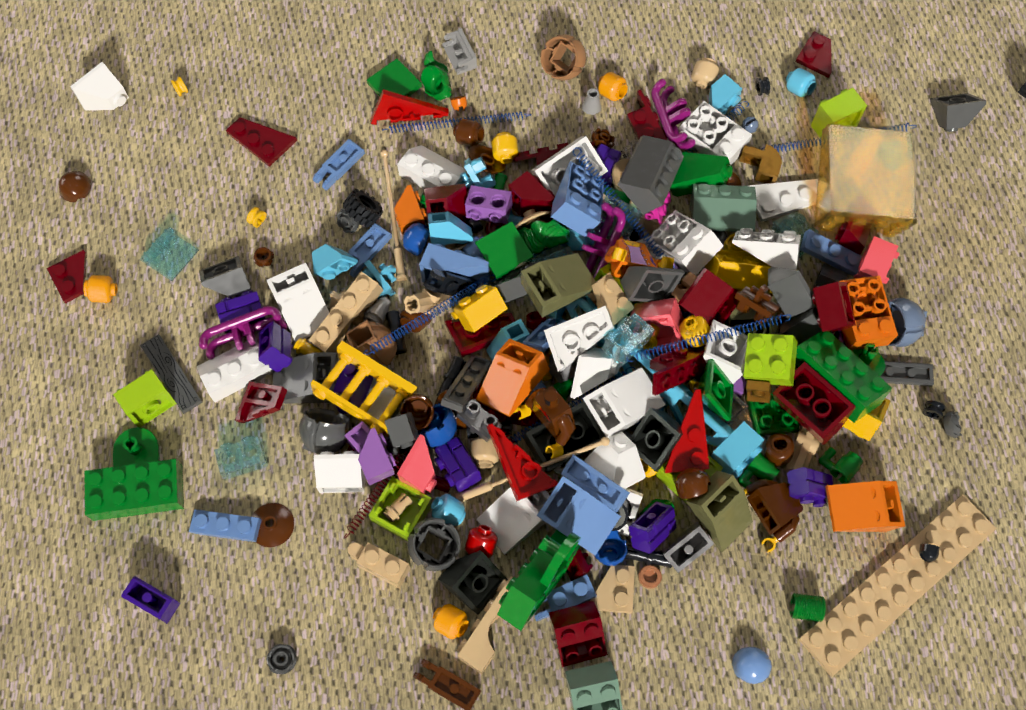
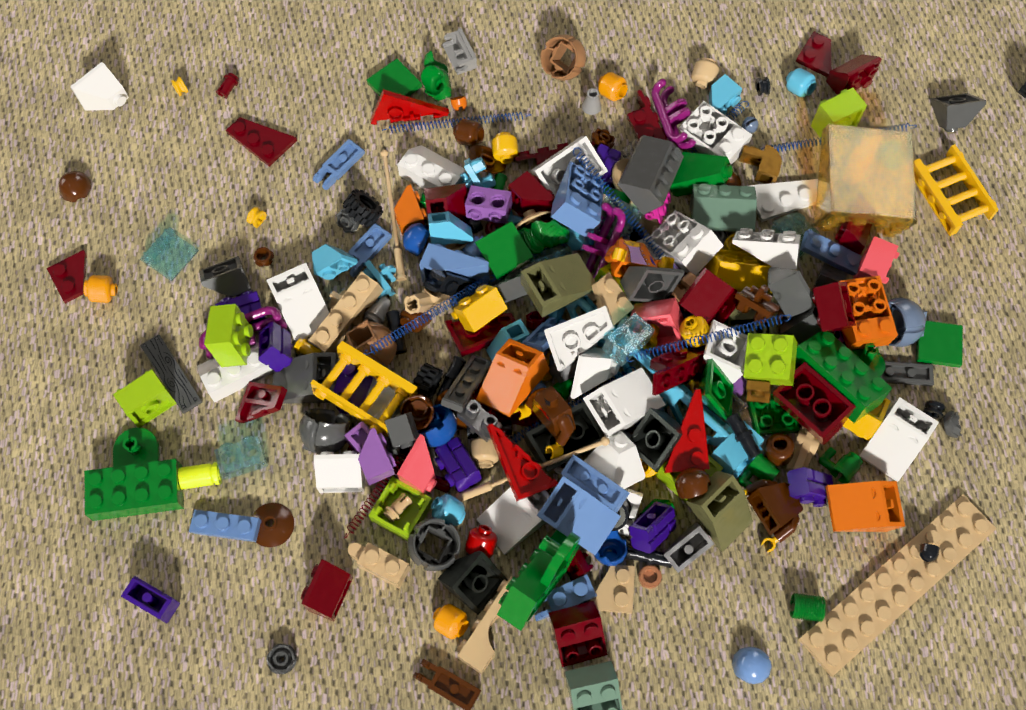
none -> neon yellow piece [178,462,222,489]
none -> lime brick [204,304,253,367]
none -> dark red pin [216,73,239,99]
none -> dark red slope [301,559,353,622]
none -> black tyre [413,363,443,400]
none -> black pin [726,412,762,460]
none -> dark red slope [826,54,882,95]
none -> white slope [859,397,939,482]
none -> yellow fence [907,144,999,236]
none -> green tile [916,321,963,368]

